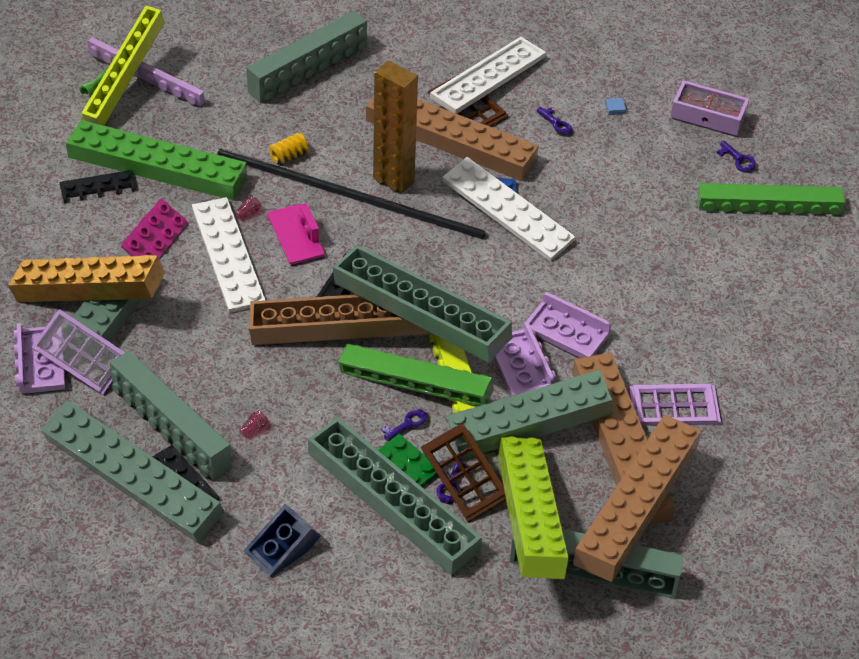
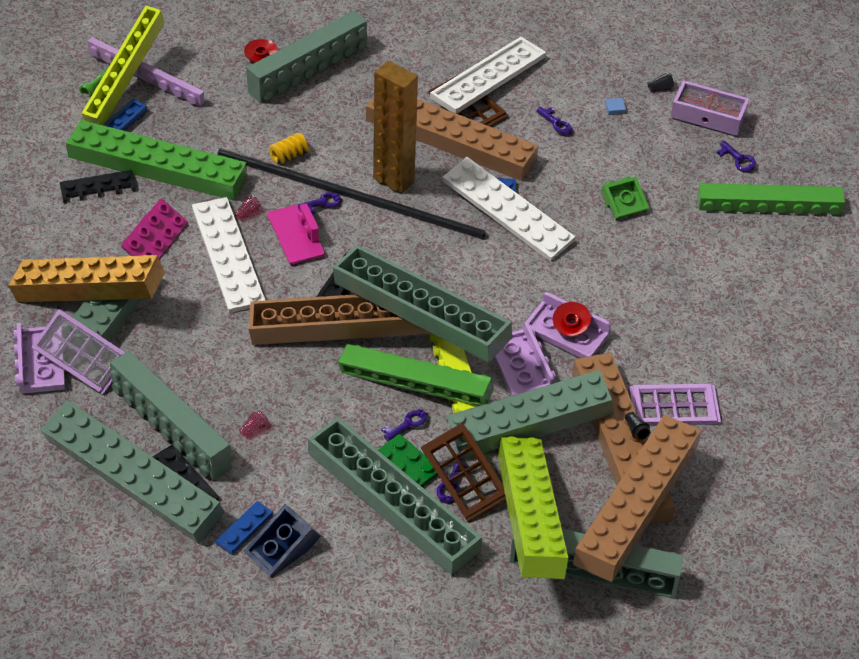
none -> blue plate [103,99,148,131]
none -> blue plate [216,501,273,555]
none -> red dish [244,39,278,62]
none -> dark purple piece [298,192,342,215]
none -> red dish [552,302,591,337]
none -> bright green plate [601,176,649,220]
none -> black cone [625,412,650,440]
none -> black cone [647,73,674,92]

